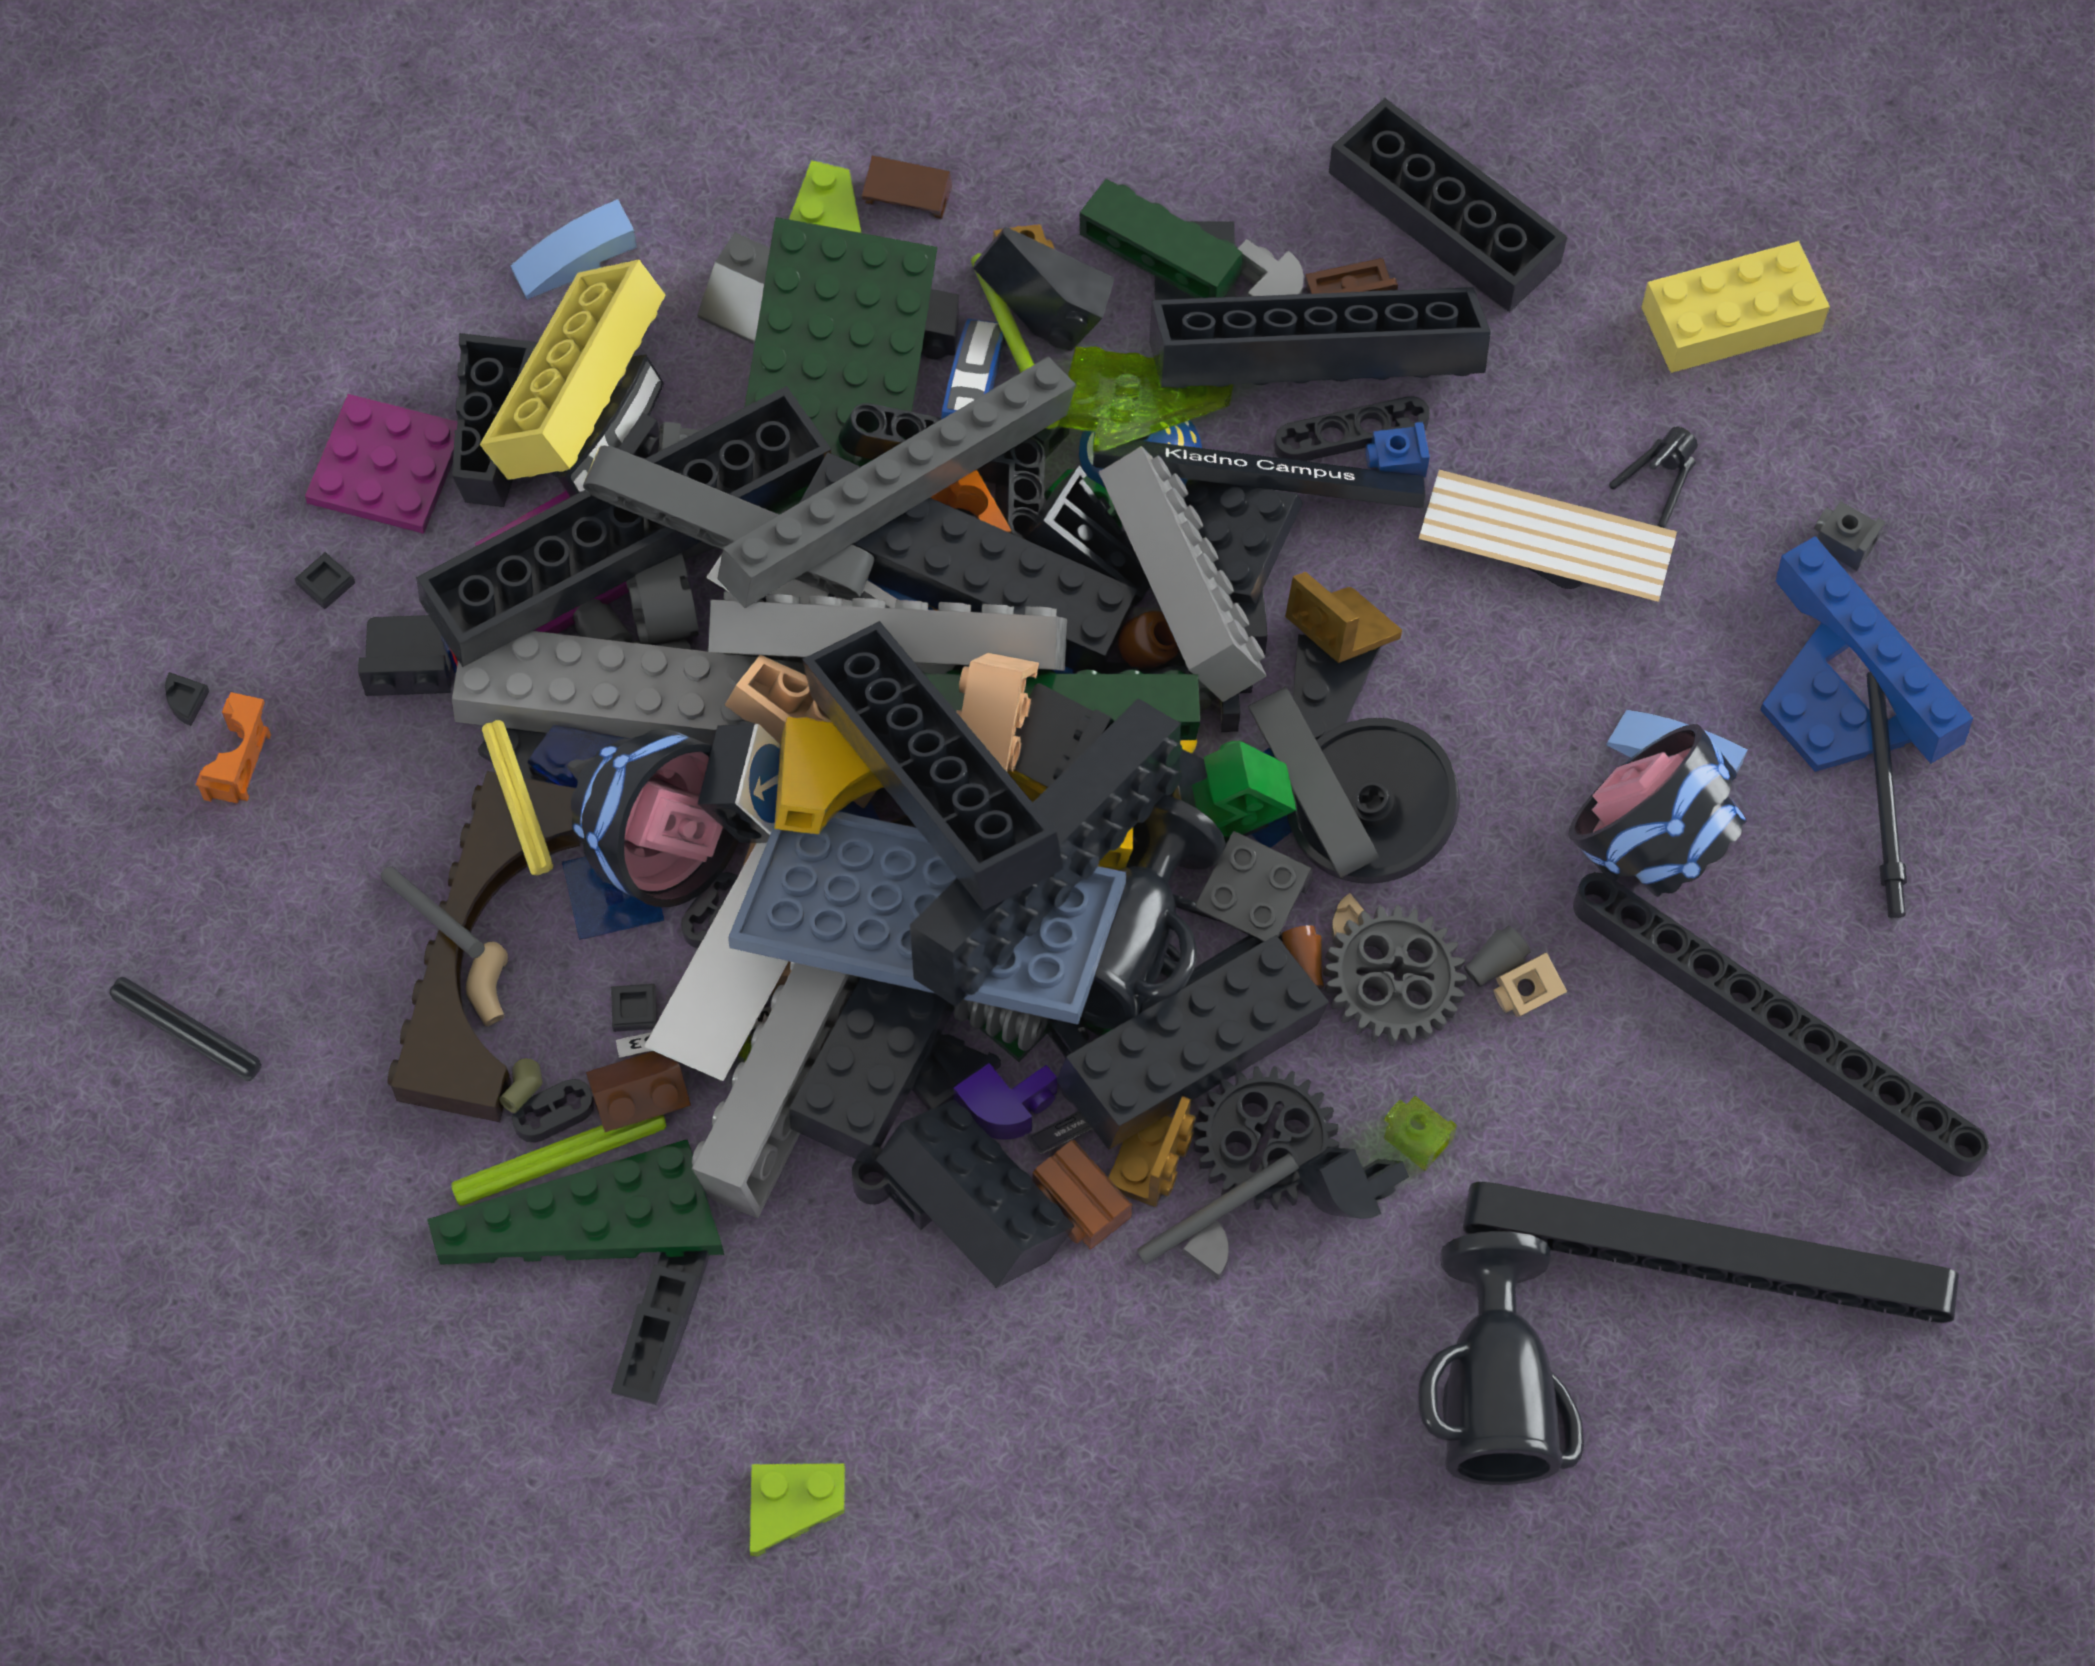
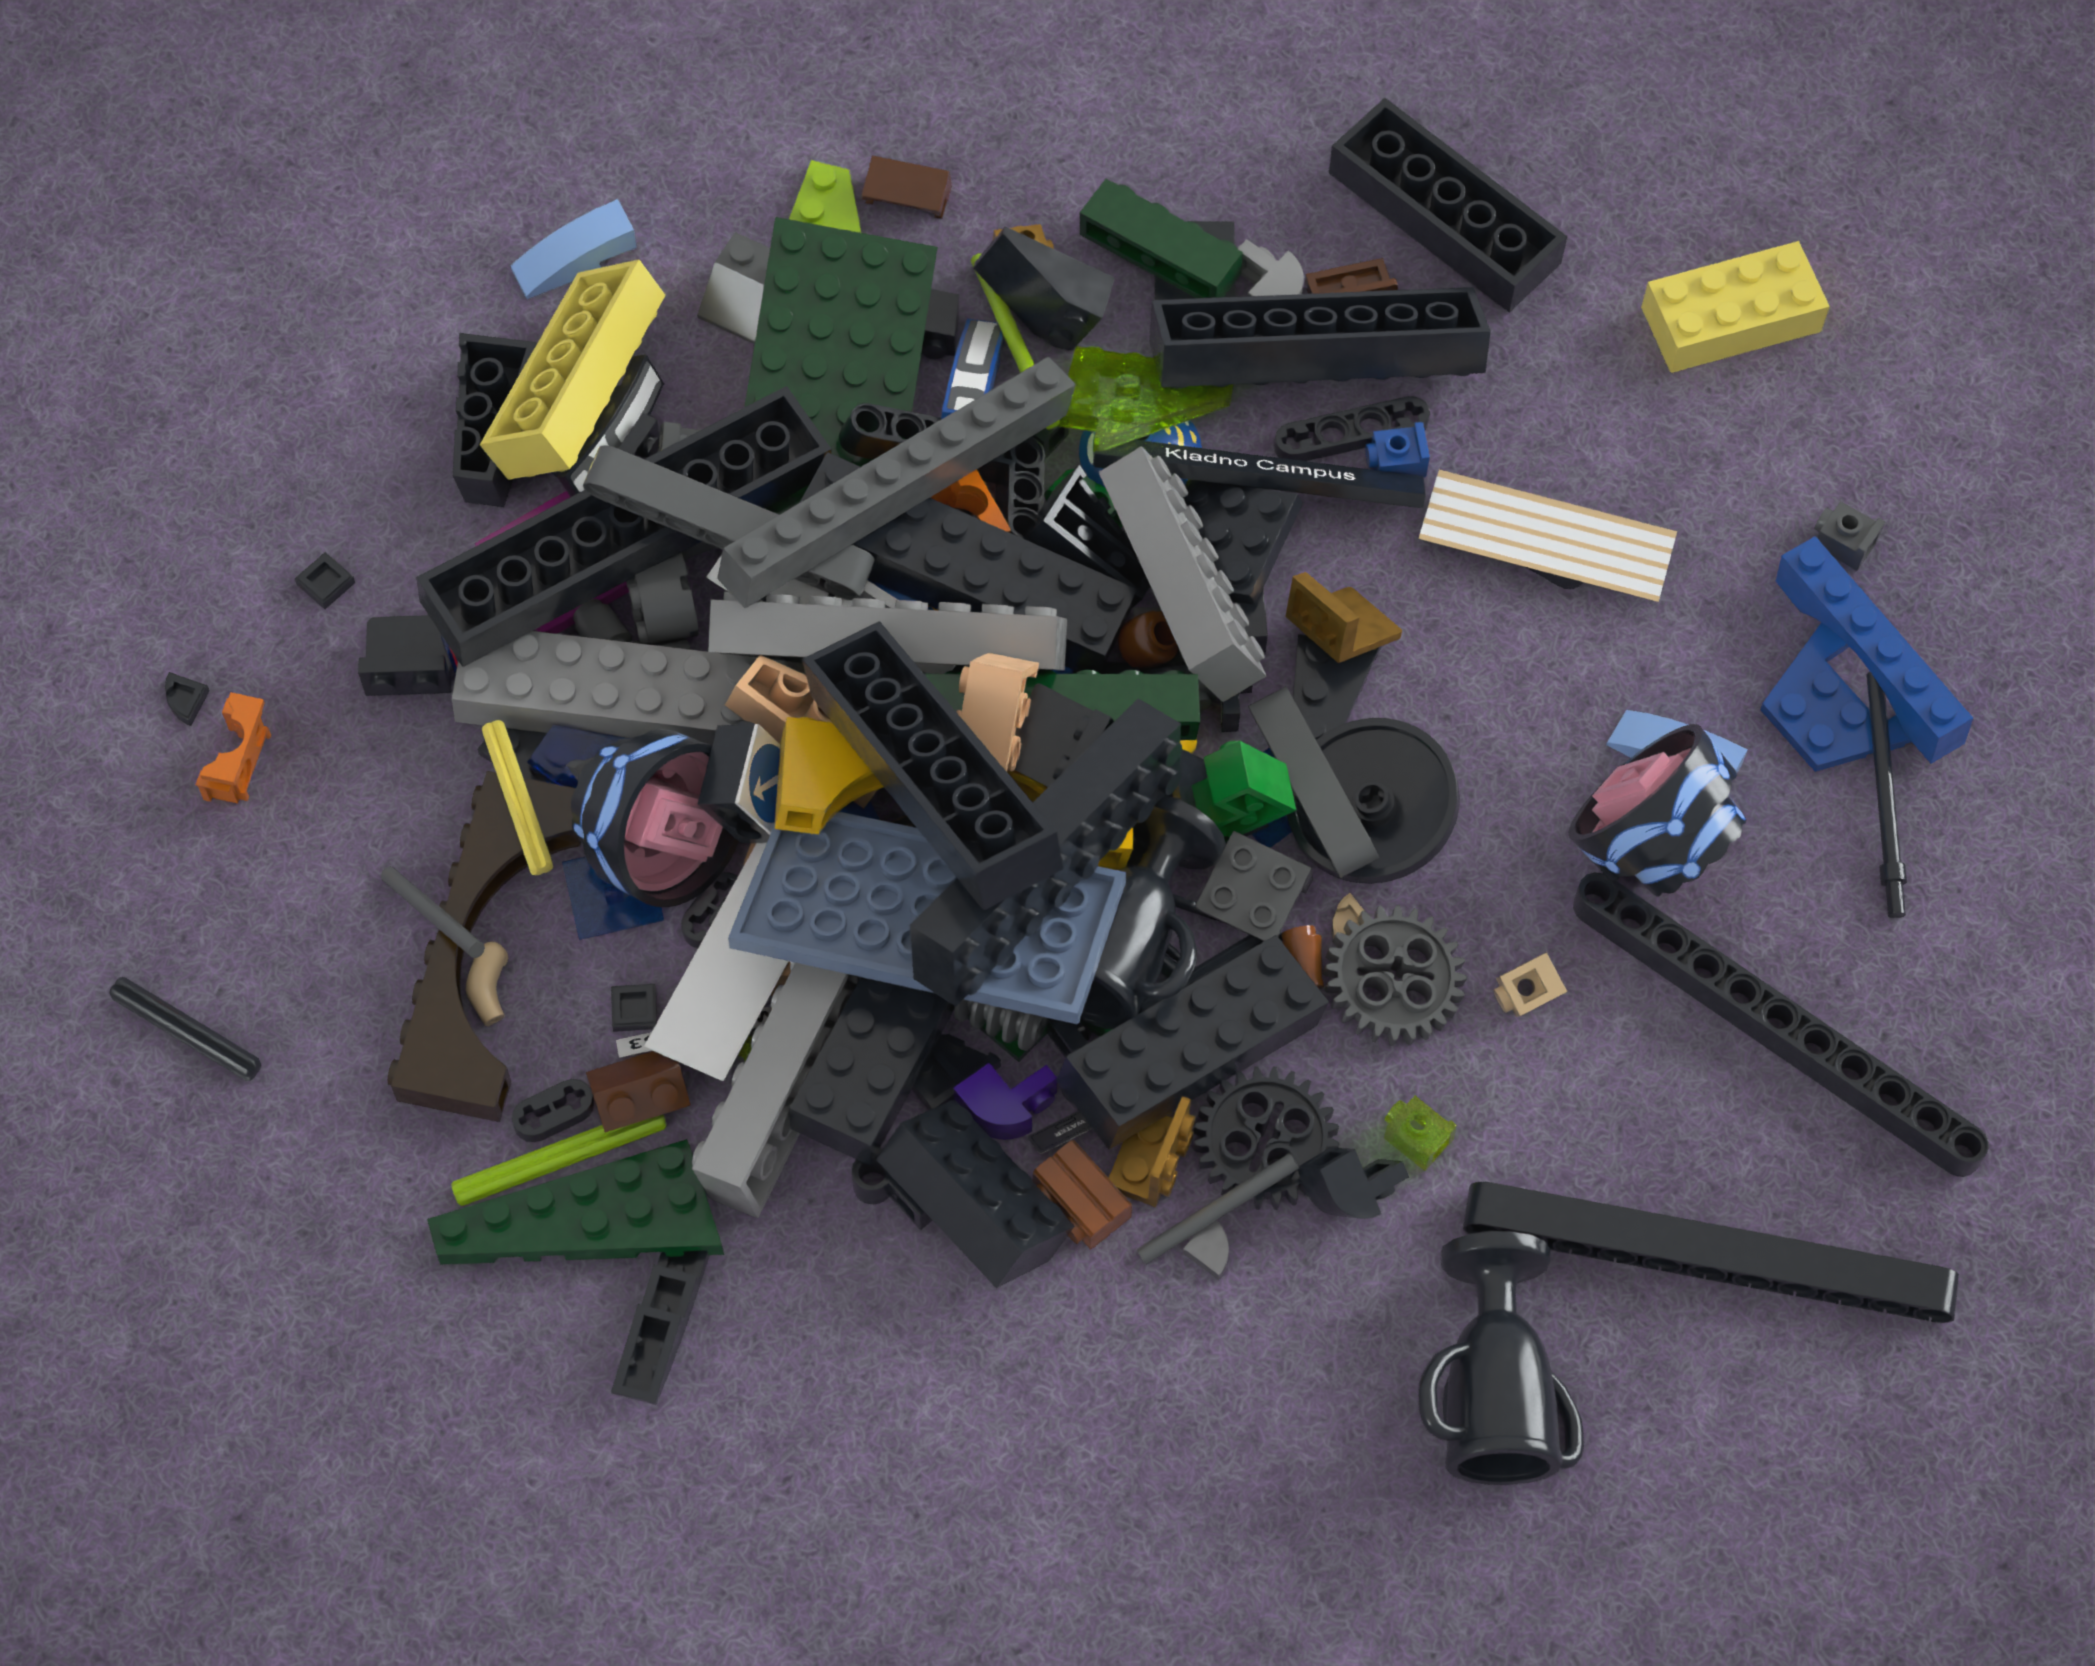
magenta plate [305,394,457,534] -> none
olive arm [499,1058,543,1113] -> none
lime wing [750,1463,845,1556] -> none
dark grey cone [1464,925,1531,987] -> none
black plant [1609,426,1698,528] -> none

